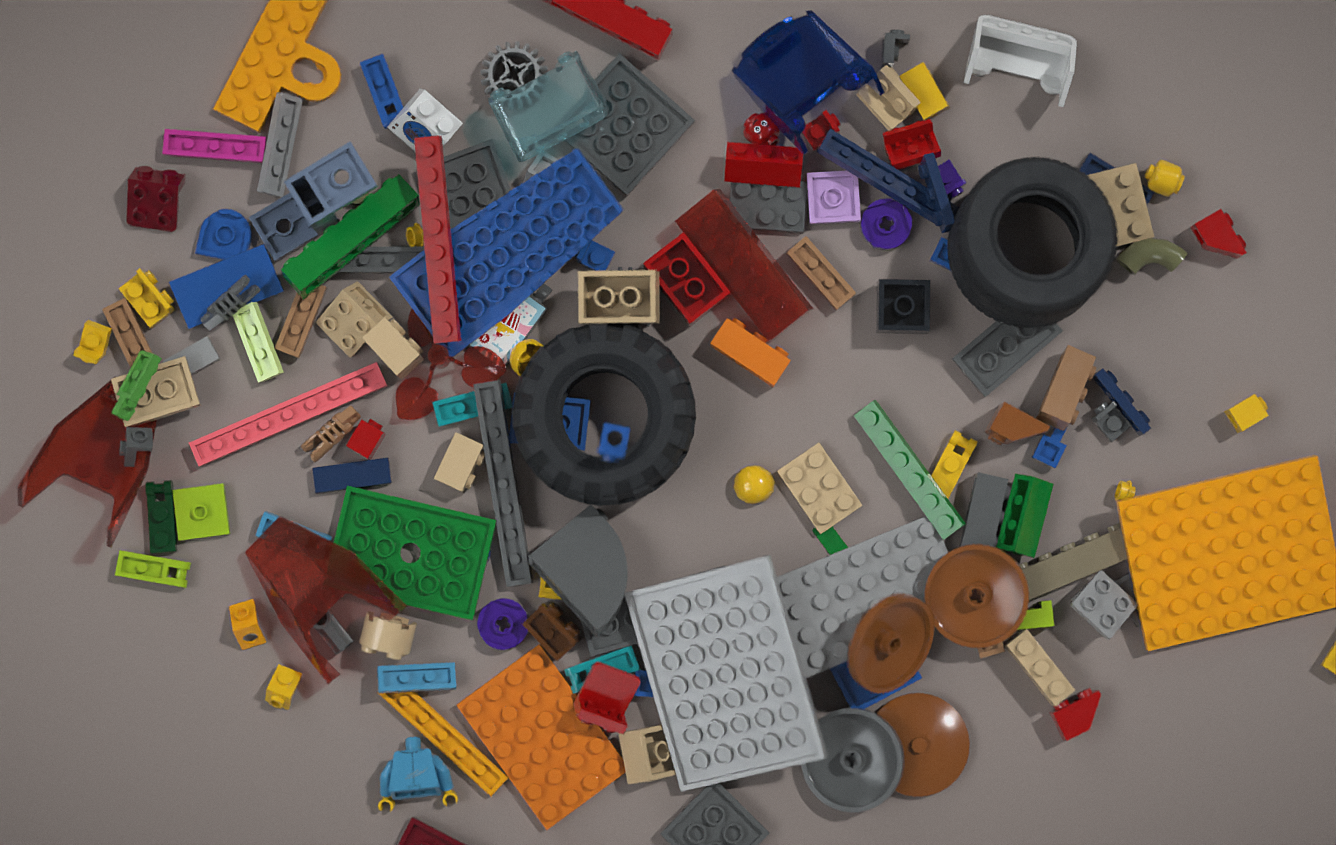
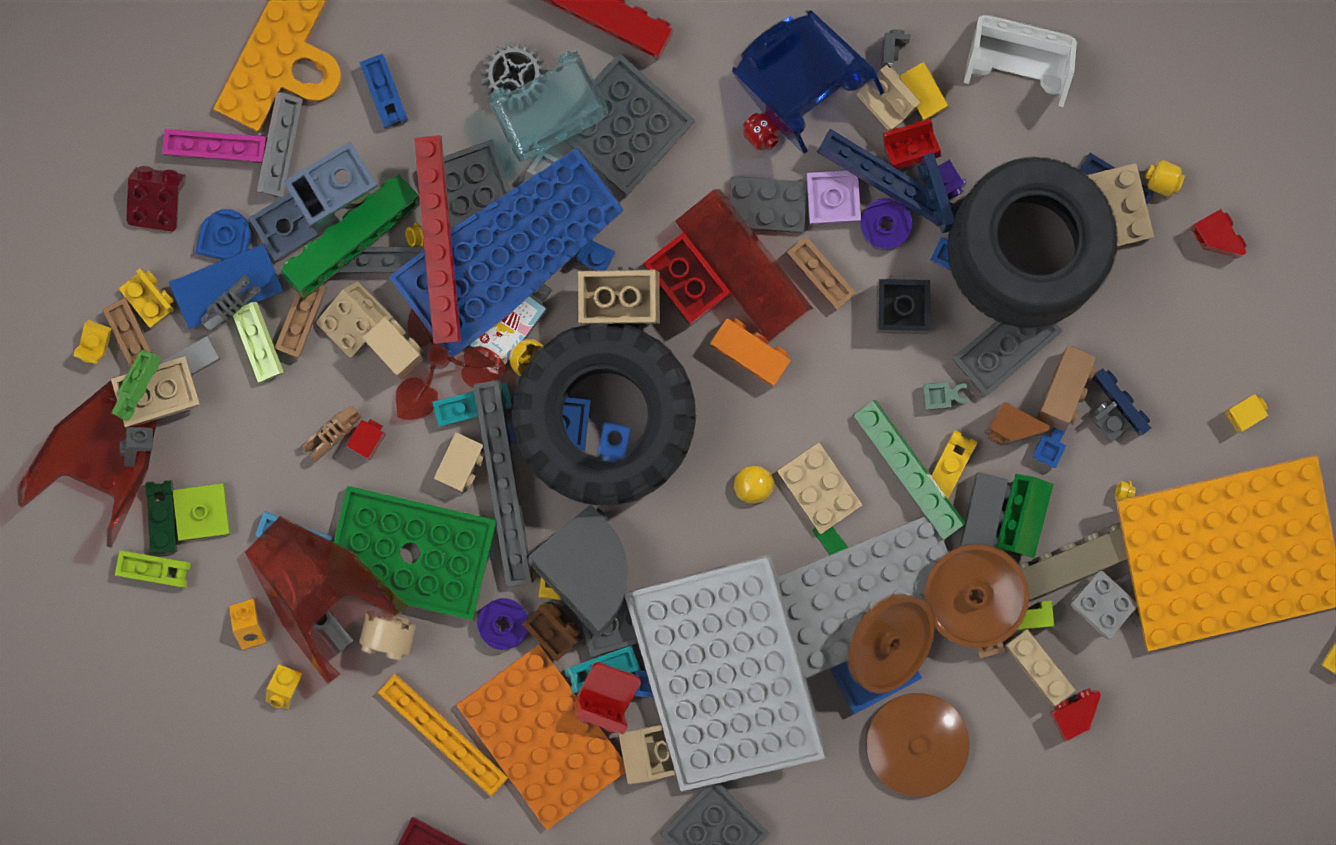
coral plate [189,362,388,467] -> none
dark blue tile [312,457,392,493] -> none
dark azure plate [377,662,456,694] -> none
dark azure torso [378,737,458,812] -> none
white slope [387,89,463,151] -> none
red brick [724,142,803,187] -> none
red bracket [800,110,841,151] -> none
dark grey dish [801,708,905,812] -> none
olive cylinder [1116,238,1188,275] -> none
none -> sand green plate [923,382,969,410]

